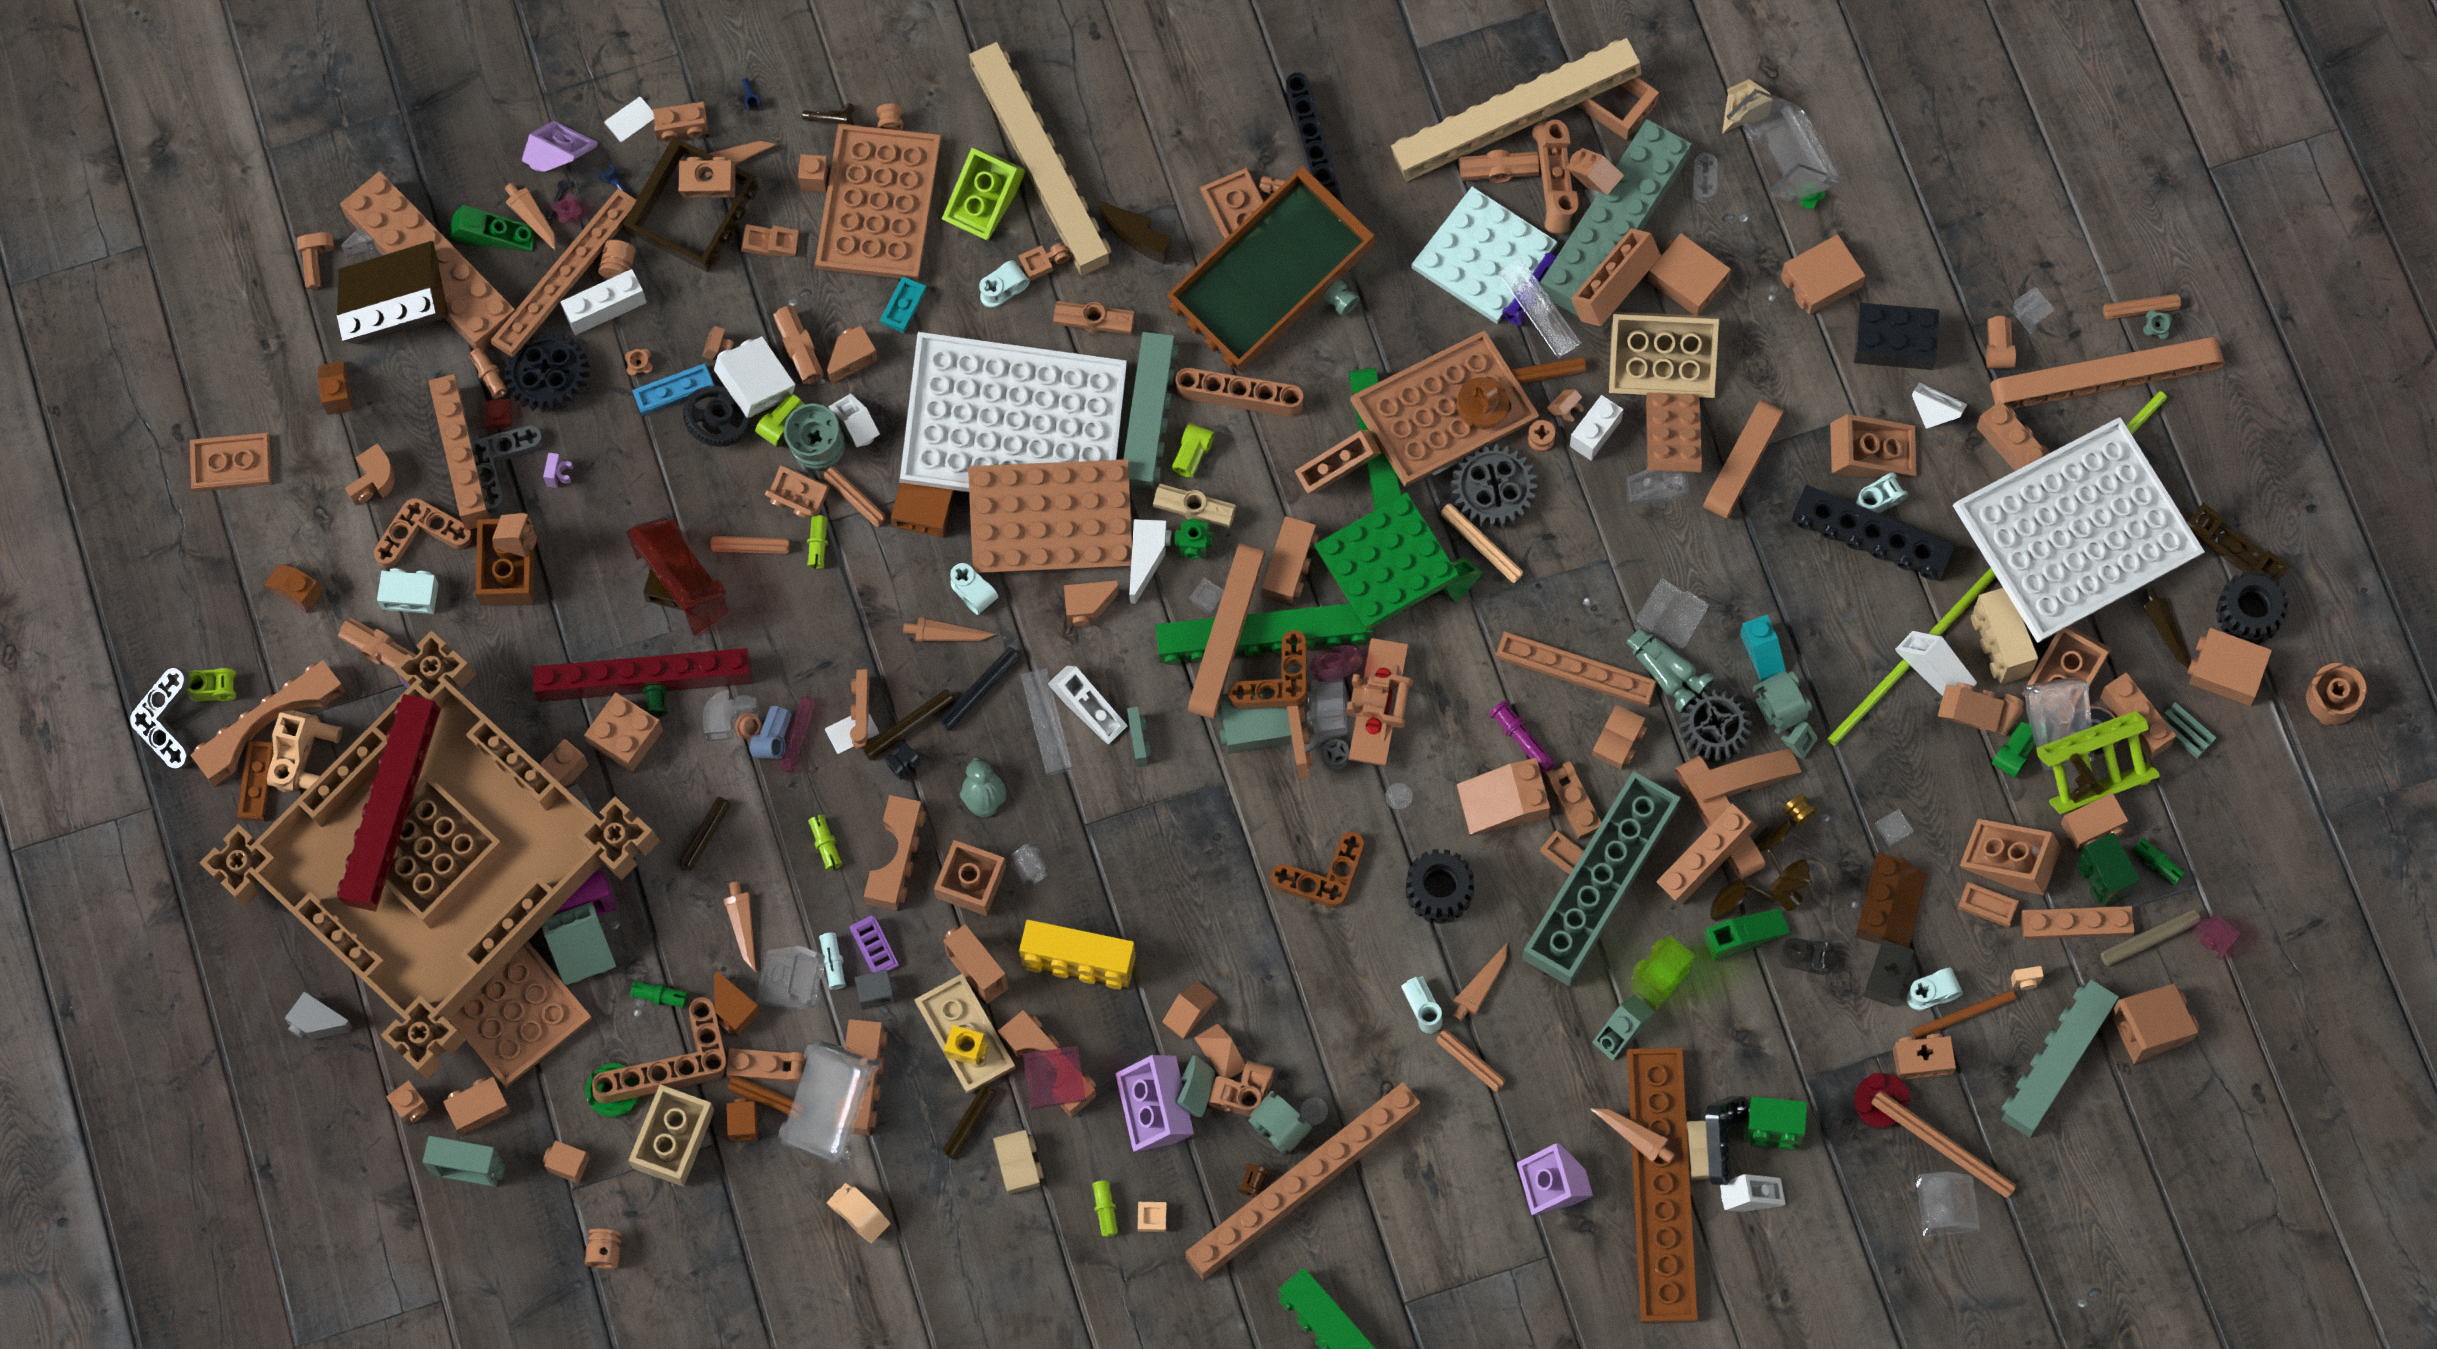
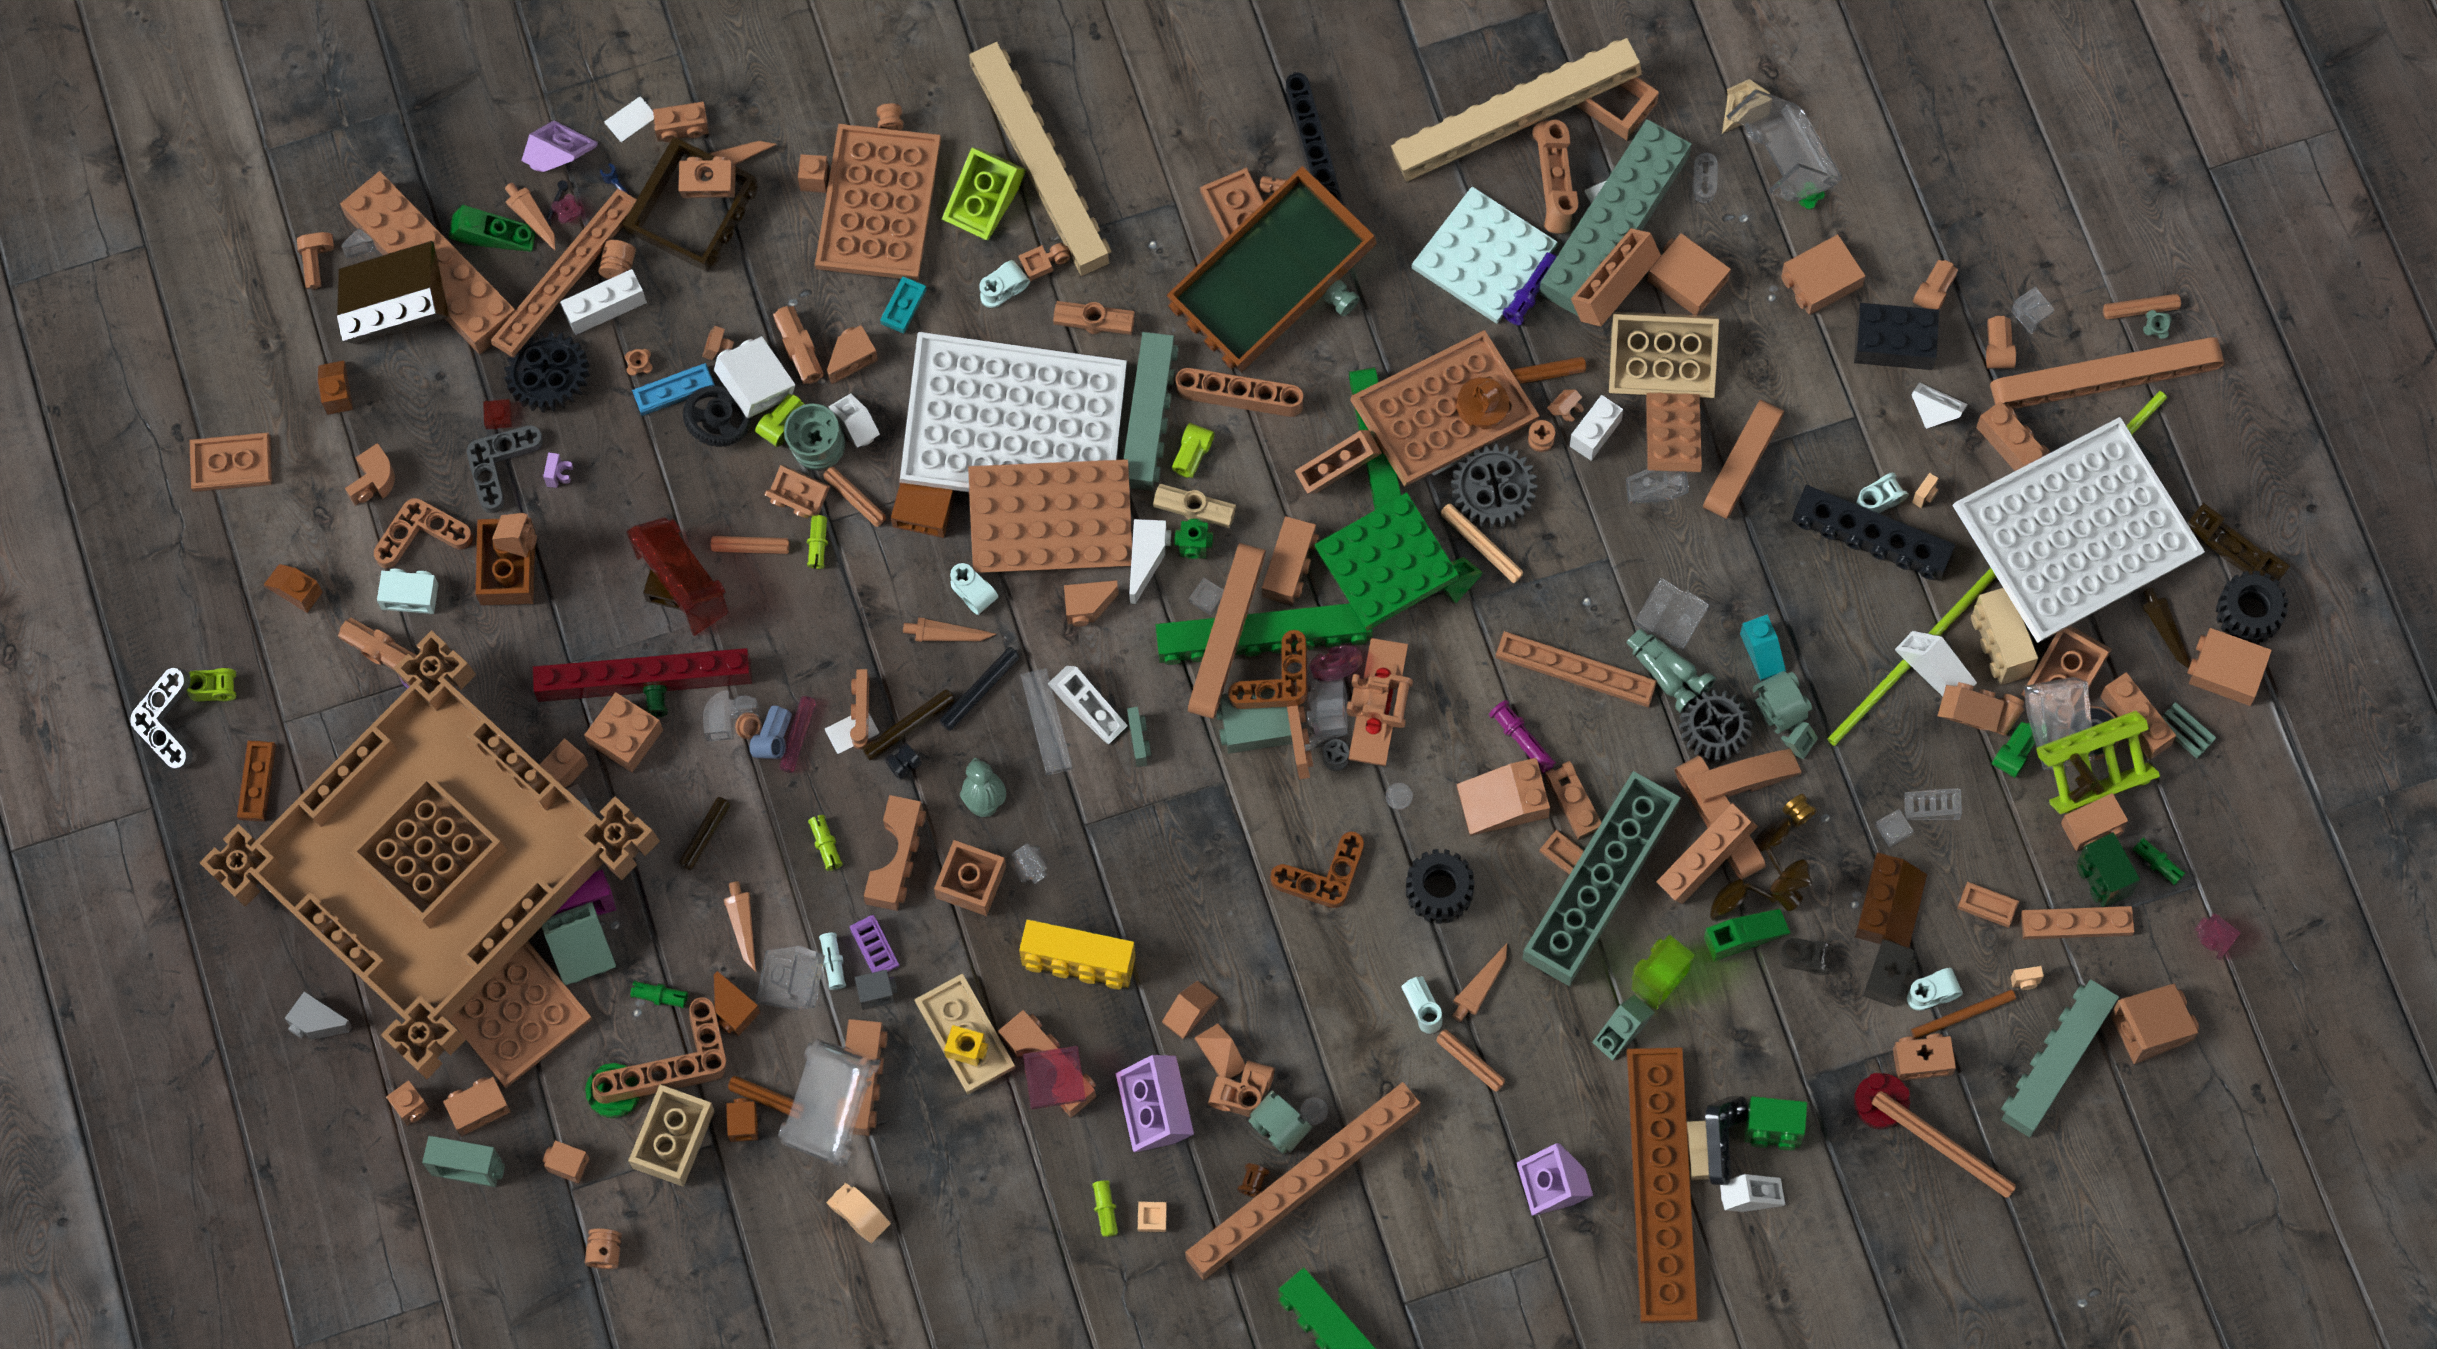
nougat arch [191,660,346,787] -> none
light nougat piece [267,710,342,792] -> none
dark red brick [337,694,441,912] -> none
nougat arch [429,374,490,530] -> none
nougat pin [469,348,508,399] -> none
nougat plate [726,1048,806,1083] -> none
nougat slope [741,224,799,256] -> none
dark blue hand [742,78,761,111] -> none
dark brown hose [802,103,855,125] -> none
dark brown axle [942,1085,995,1160] -> none
nougat window [943,924,1009,1005] -> none
tan brick [993,1130,1044,1195] -> none
dark brown slope [1100,202,1172,265] -> none
sand green slope [1176,1055,1215,1117] -> none
nougat piece [1459,150,1539,183] -> none
clear tile [1498,257,1581,359] -> none
nougat brick [1566,148,1624,195] -> none
nougat bar [1590,1108,1675,1163] -> none
nougat brick [1592,704,1647,770] -> none
nougat slope [1830,414,1917,477] -> none
clear slope [1917,1172,1980,1236] -> none
nougat slope [1960,819,2061,895] -> none
dark tan axle [2100,909,2202,966] -> none
nougat brick [2306,663,2367,725] -> none
none -> clear slope [1904,789,1962,820]
none -> light nougat plate [1912,473,1939,508]
none -> nougat piece [1913,260,1958,310]

